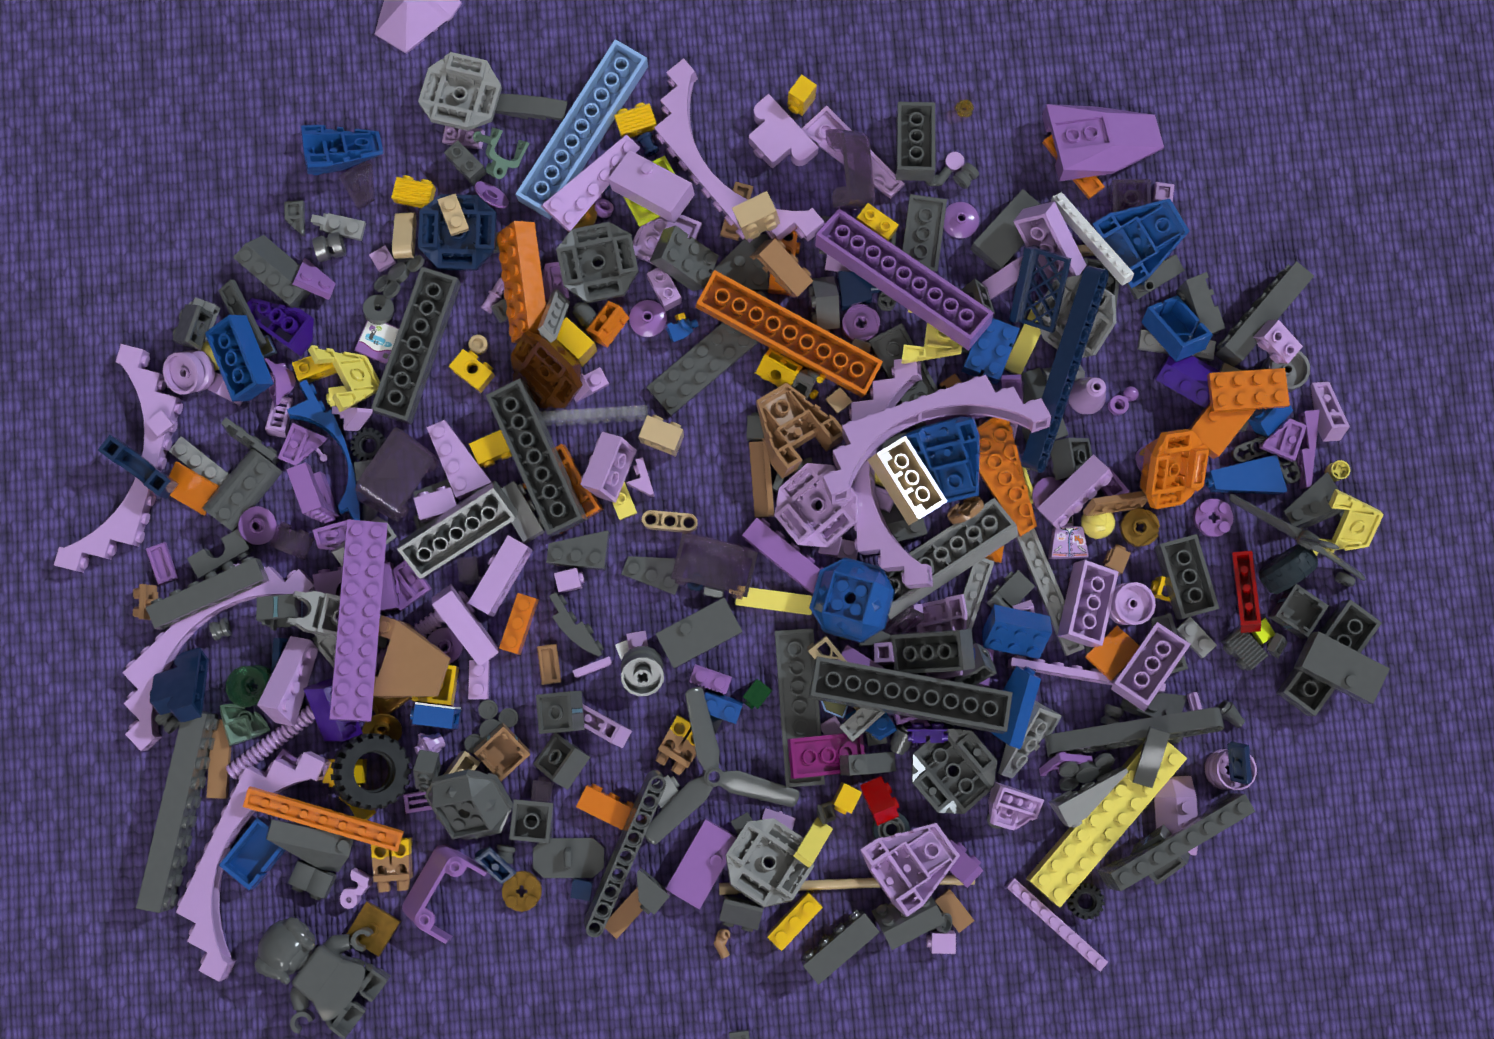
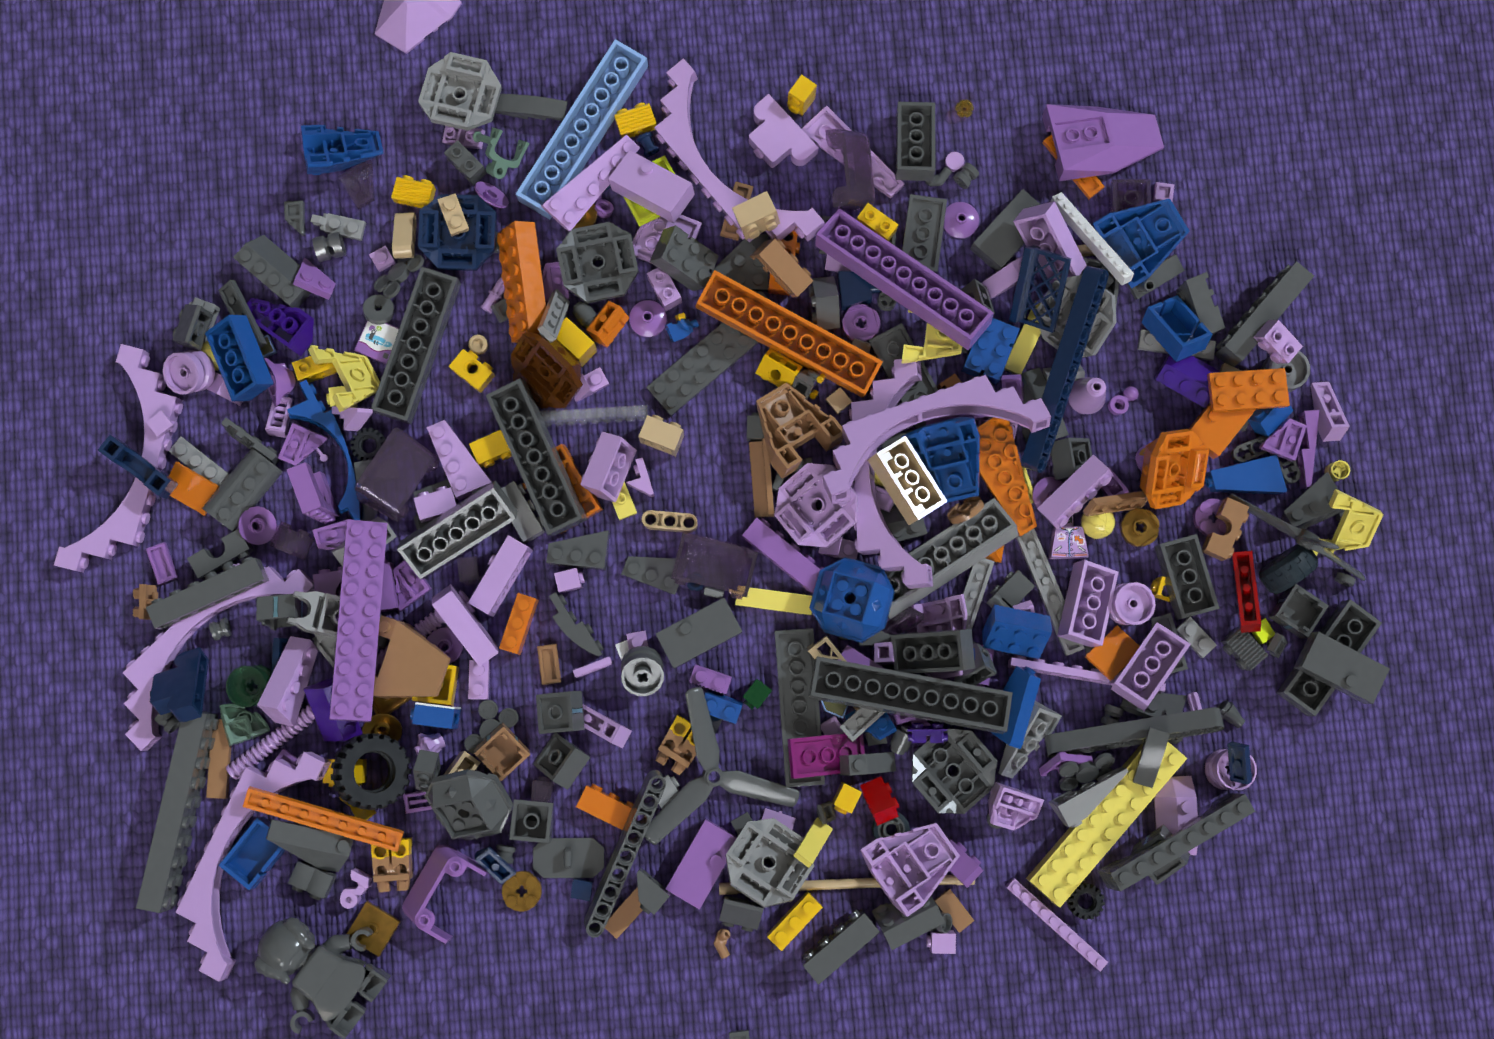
medium nougat window [1103,545,1131,576] -> none
none -> medium nougat arch [1202,497,1249,561]

